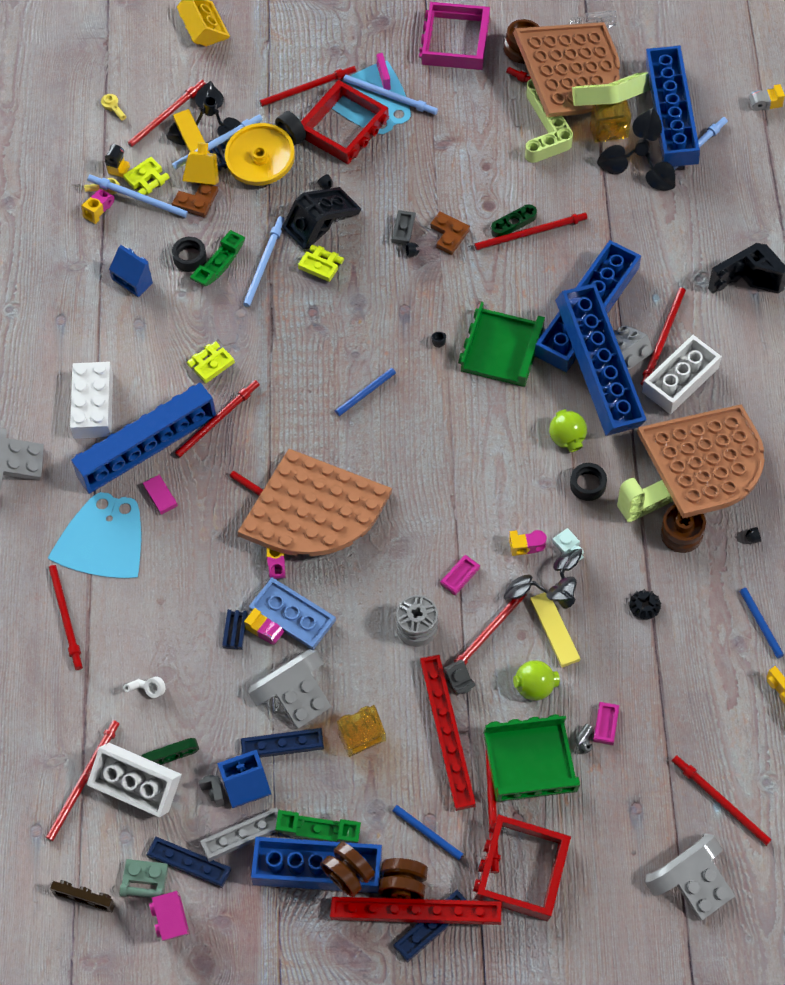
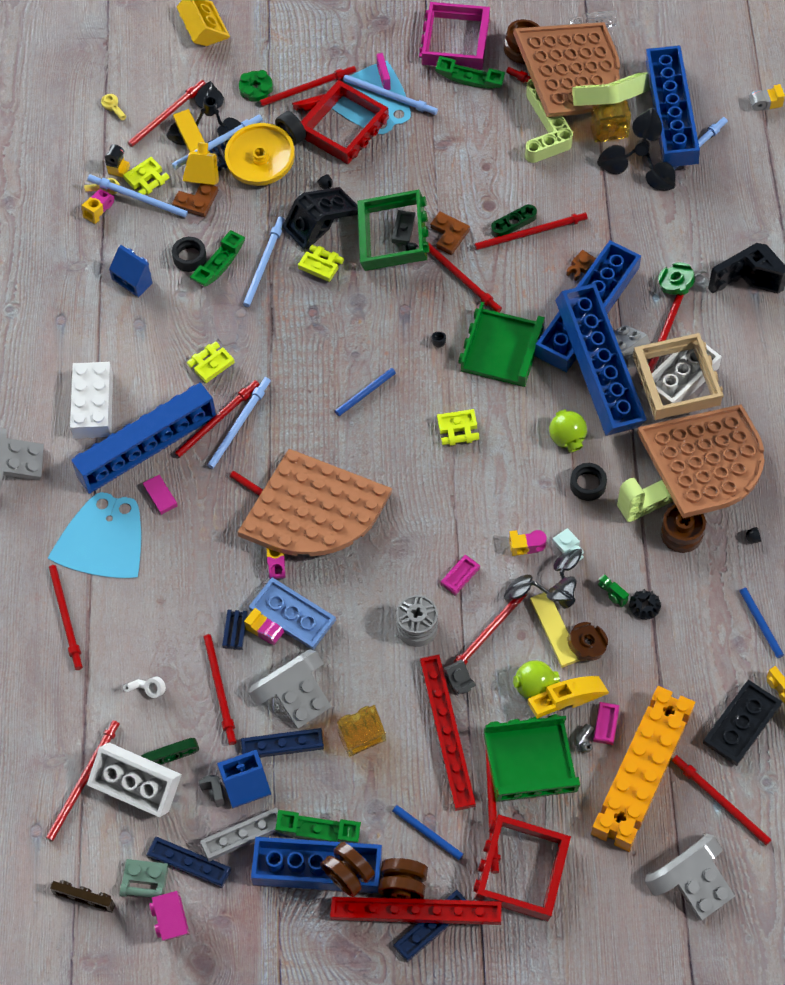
none -> red bar [204,634,237,745]
none -> light blue bar [207,377,271,469]
none -> green plate [239,70,273,102]
none -> red tile [292,94,325,111]
none -> green window [357,189,430,271]
none -> red bar [428,242,502,312]
none -> green slope [435,56,505,88]
none -> neon yellow plate [437,409,479,446]
none -> yellow slope [528,676,609,719]
none -> dark orange plate [566,249,596,281]
none -> reddish brown plate [567,622,608,661]
none -> light orange brick [591,686,695,852]
none -> green plate [598,574,629,607]
none -> tan window [633,333,724,420]
none -> green plate [658,262,696,295]
none -> black plate [703,679,782,766]

